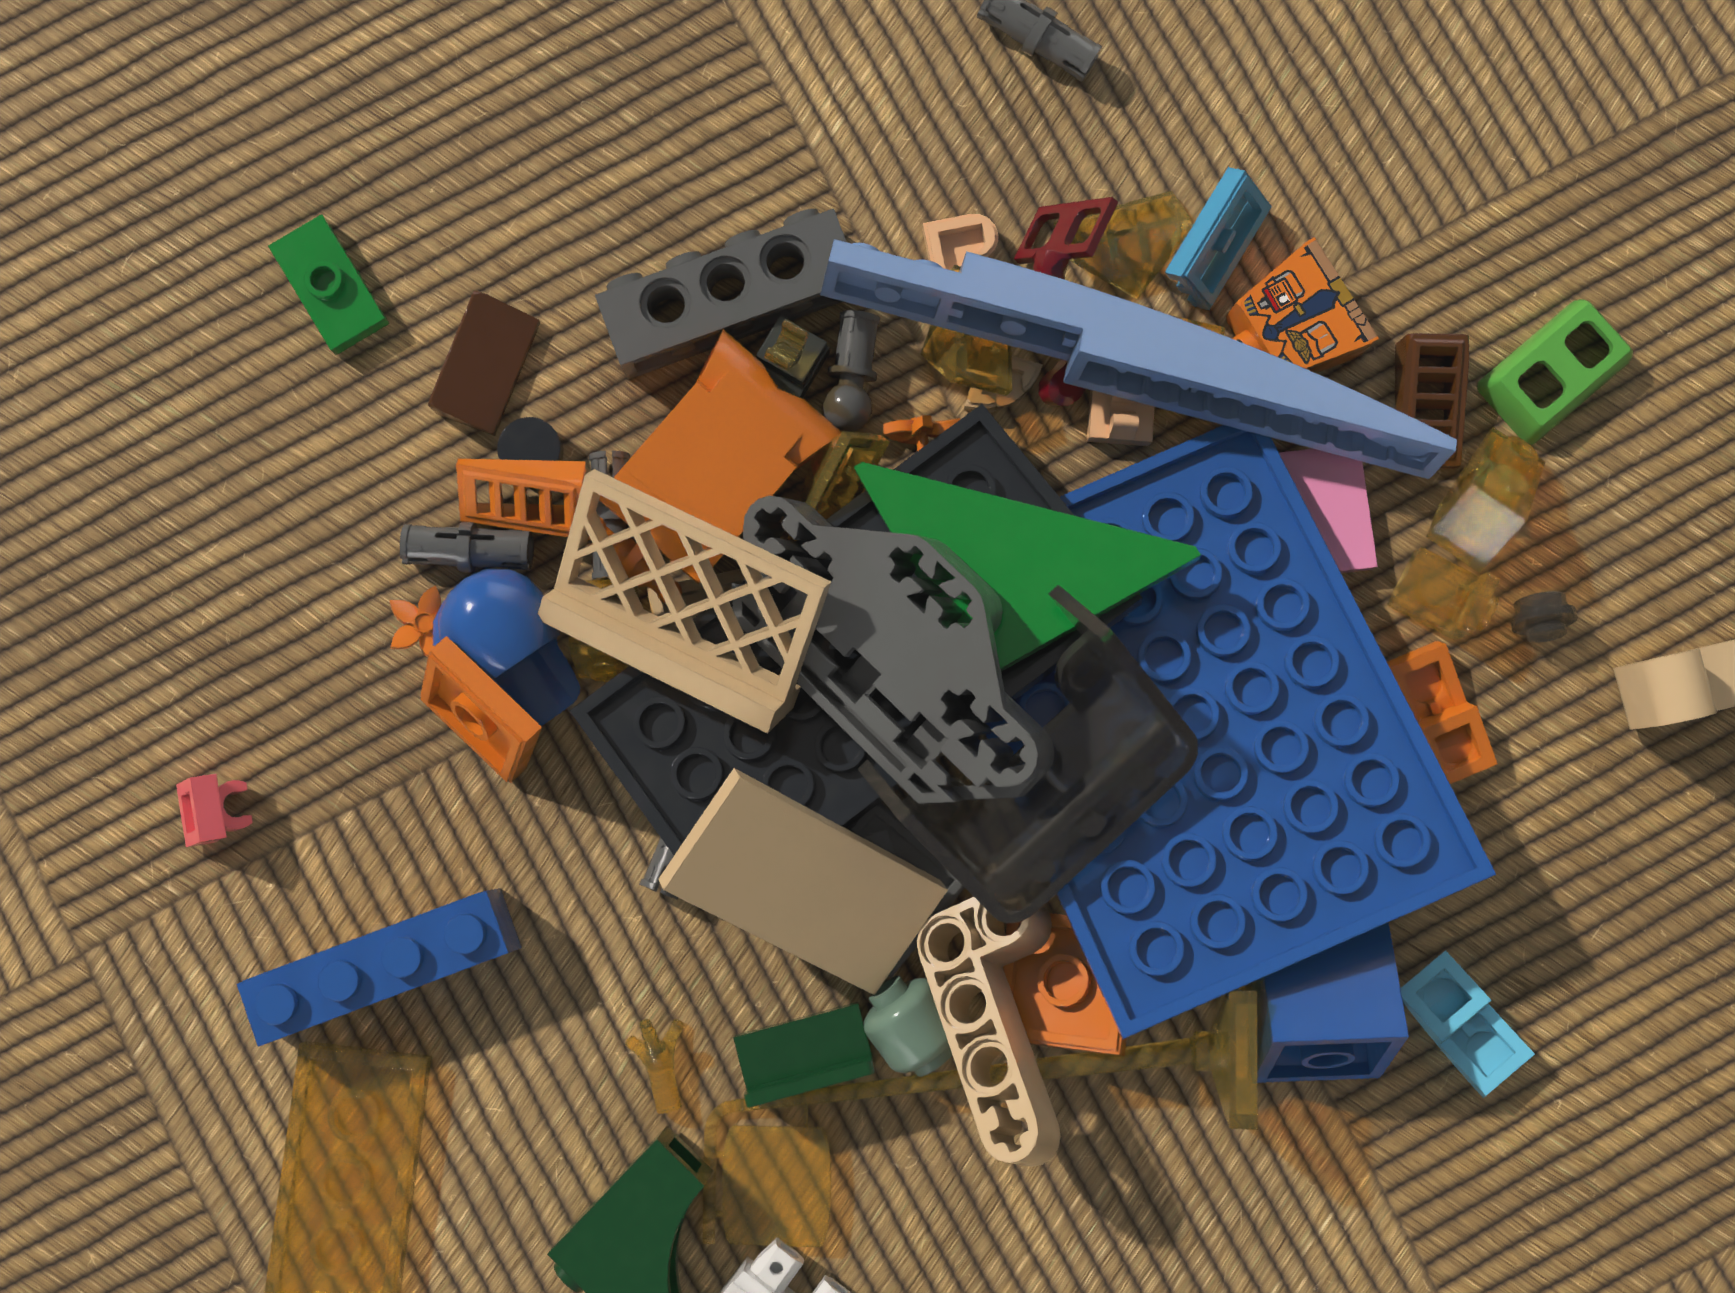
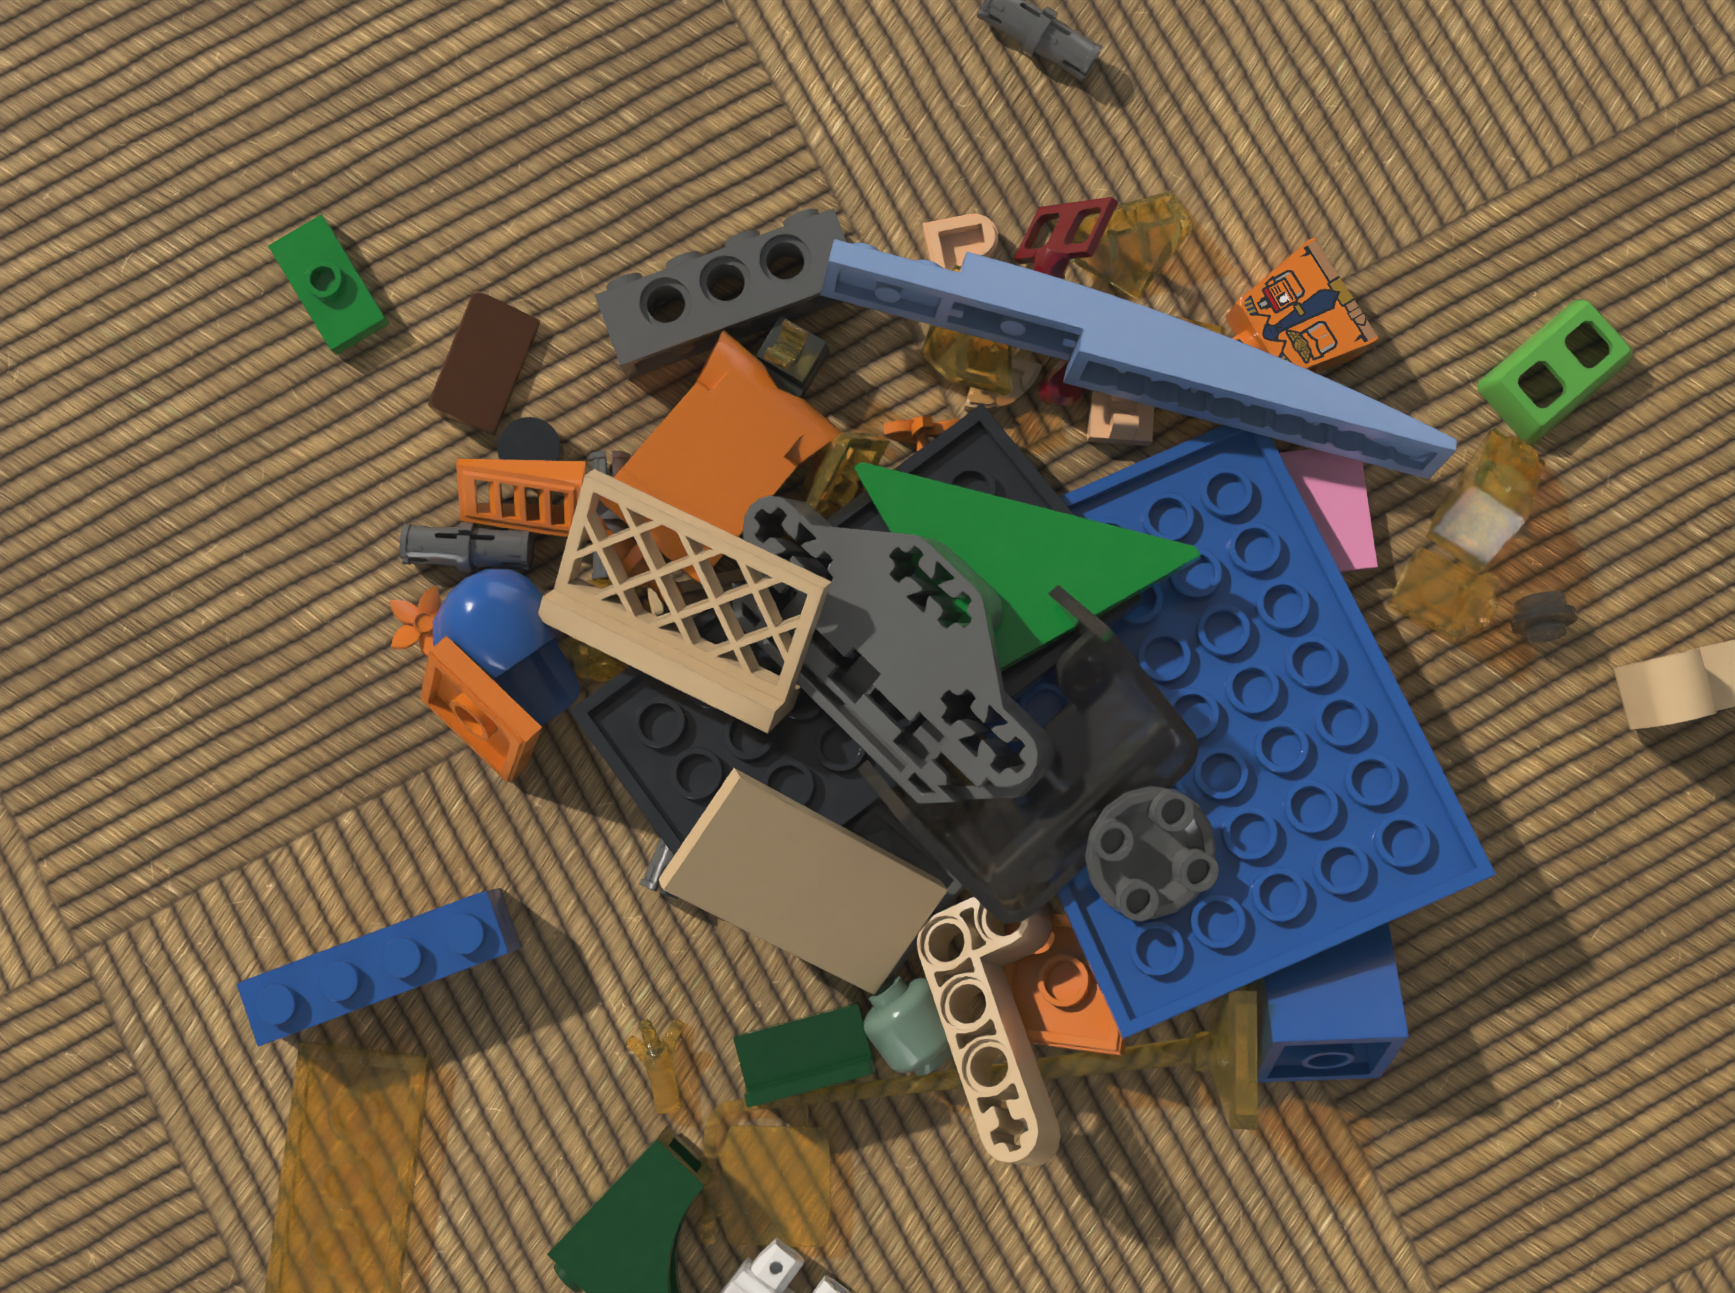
coral tile [176,774,253,847] -> none
dark grey pin [823,310,880,433] -> none
dark azure tile [1165,167,1272,310] -> none
orange slope [1387,641,1498,784] -> none
reddish brown slope [1395,333,1469,468] -> none
medium azure slope [1400,950,1535,1098] -> none
none -> dark grey dish [1085,786,1219,921]

